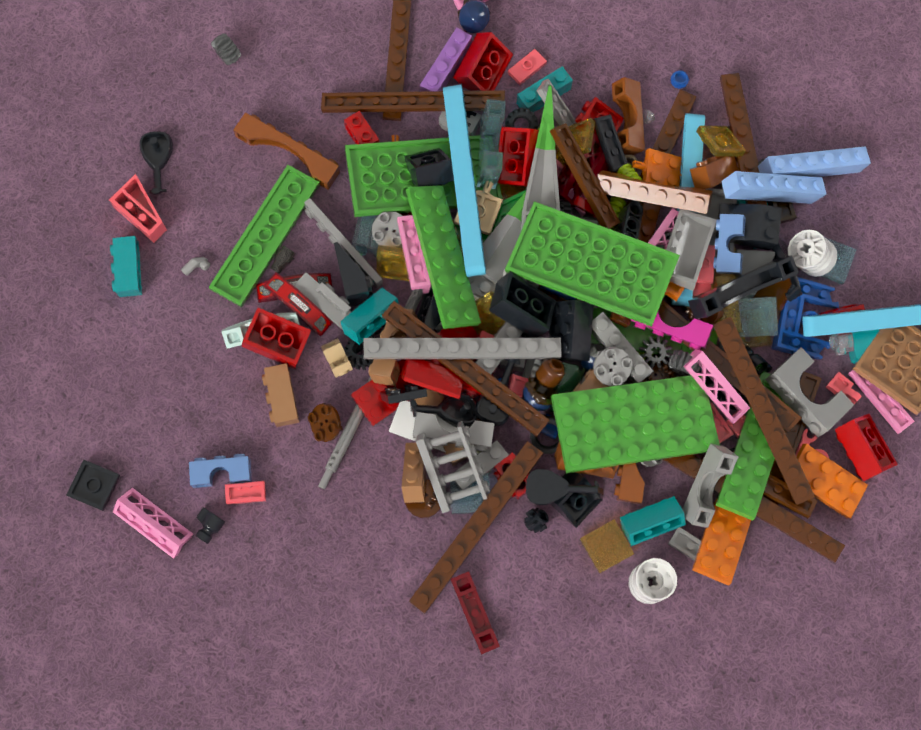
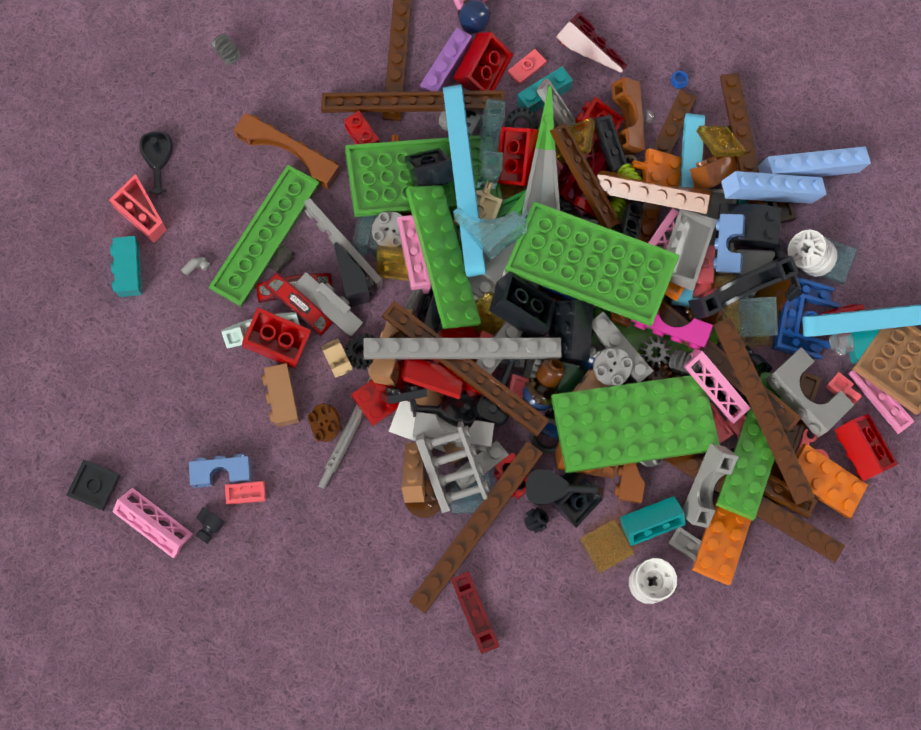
teal brick [340,288,399,345] -> none
none -> clear light blue arch [453,207,527,260]
none -> wedge [556,12,627,73]

